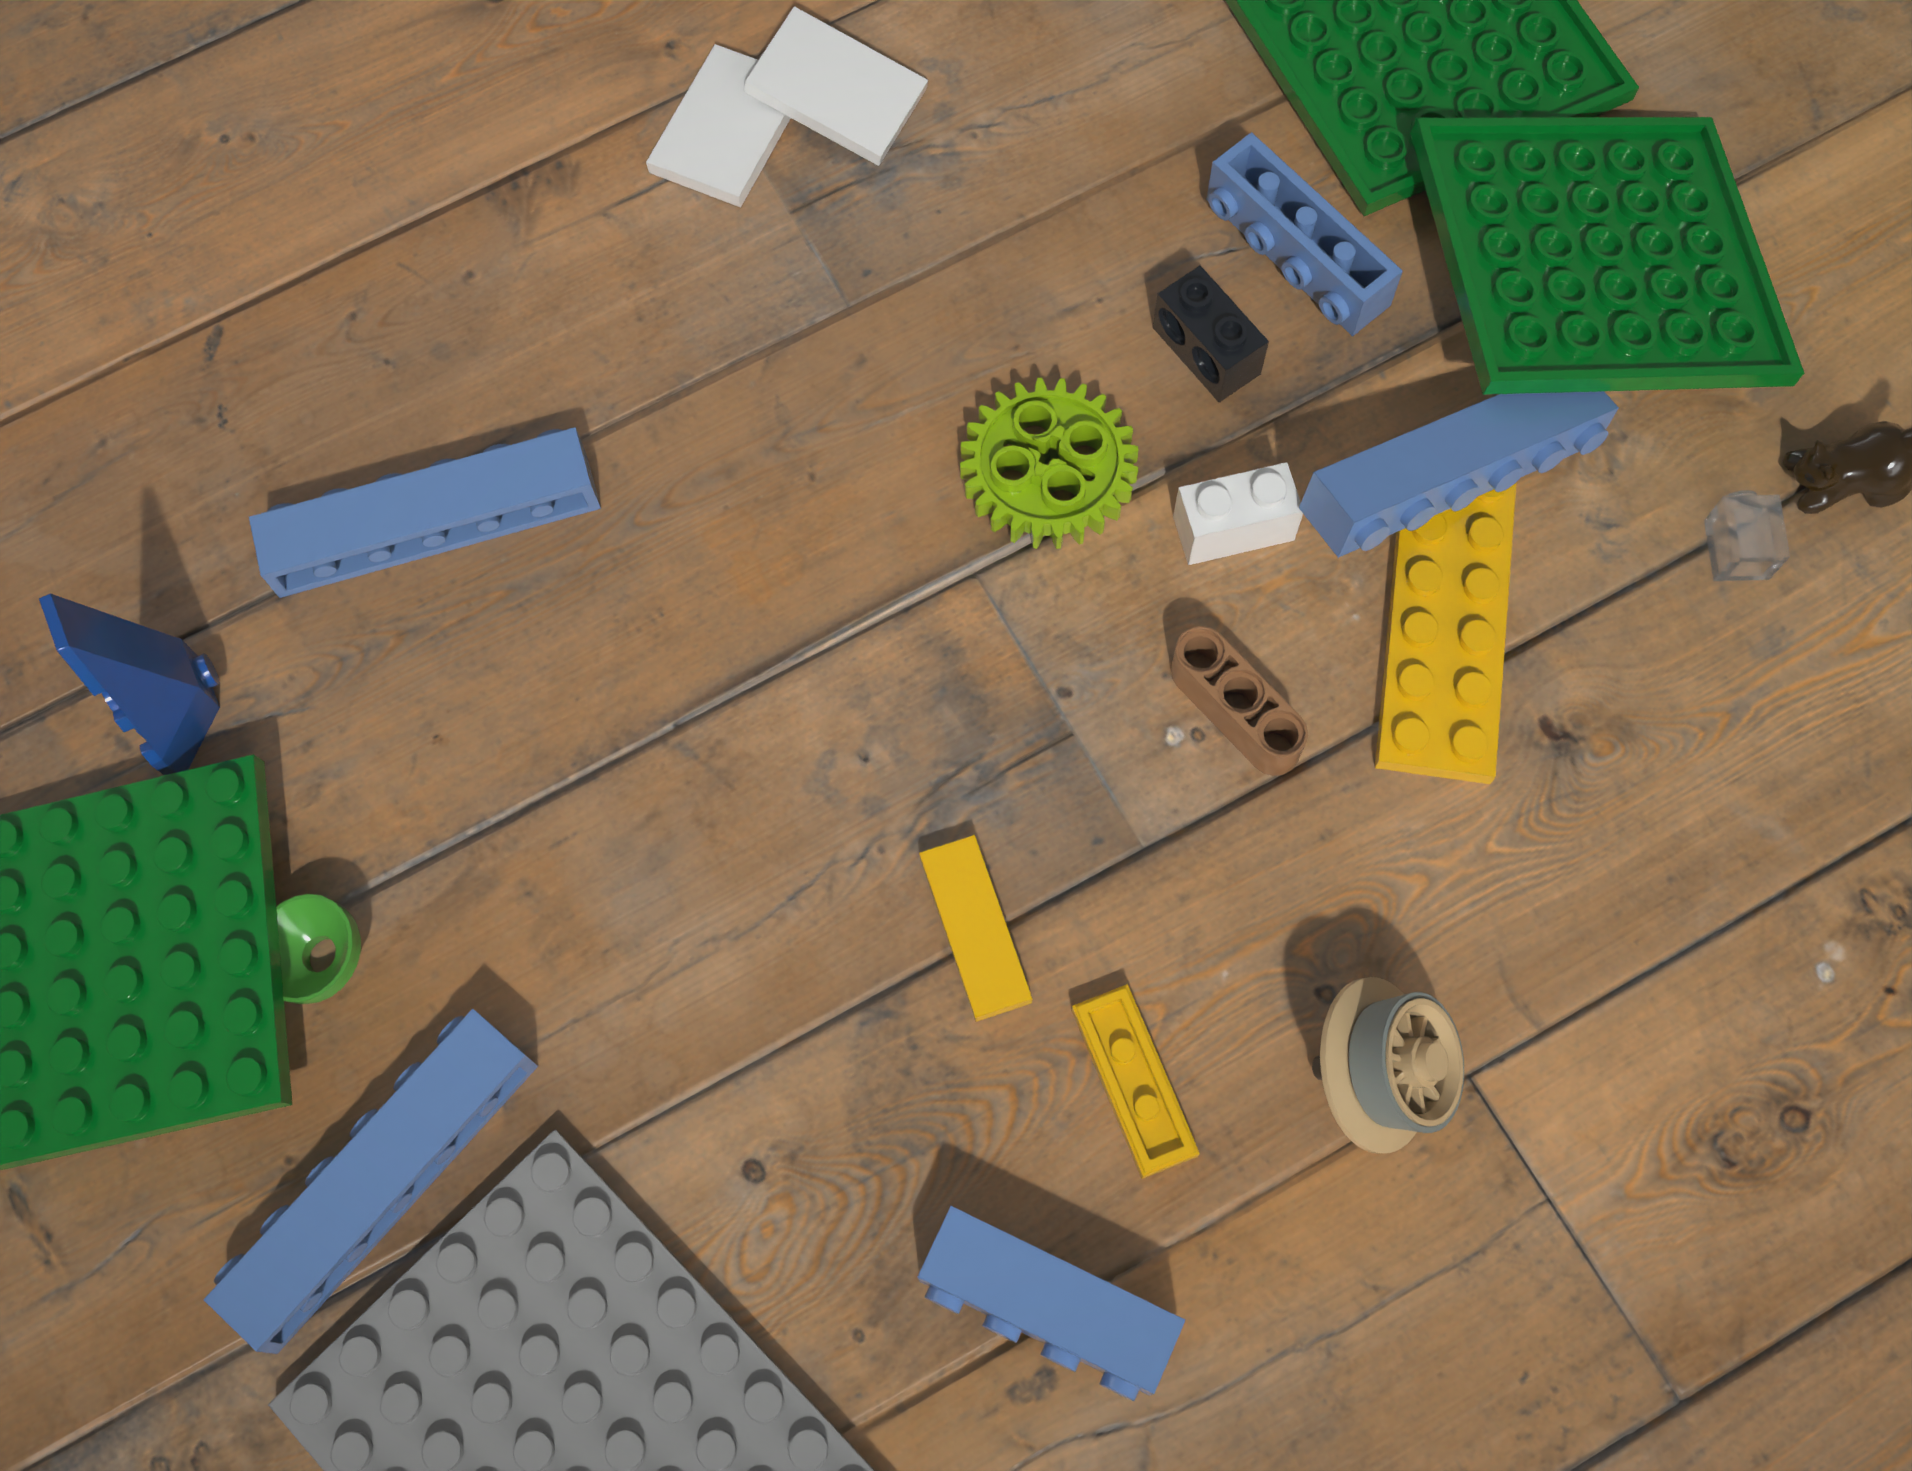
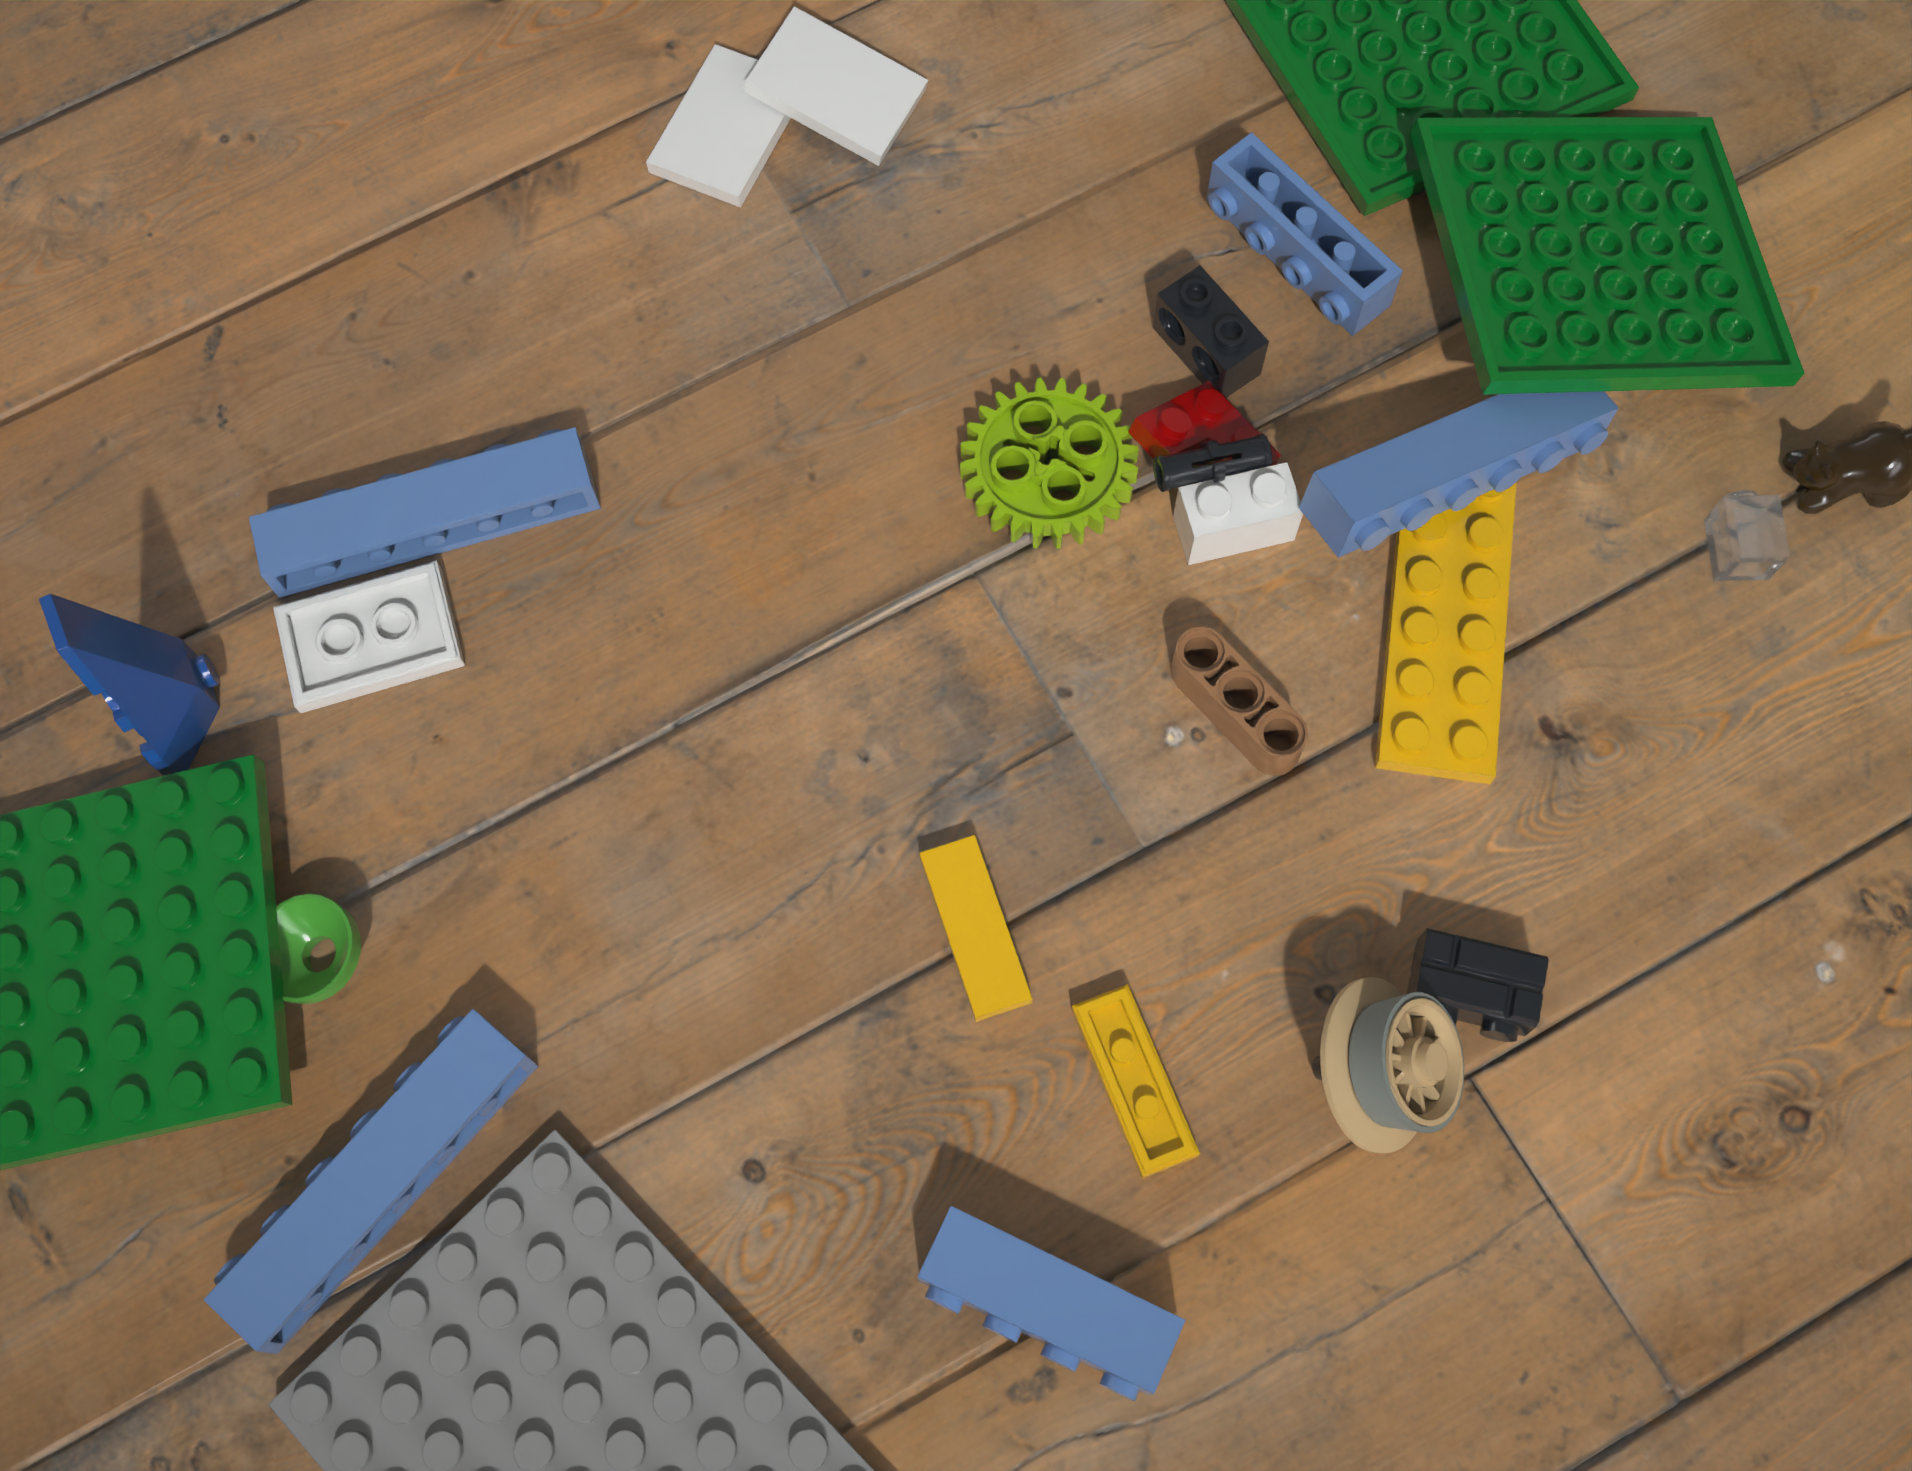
none -> white tile [273,560,465,713]
none -> red plate [1128,381,1281,466]
none -> black pin [1153,434,1272,492]
none -> black brick [1407,928,1549,1042]

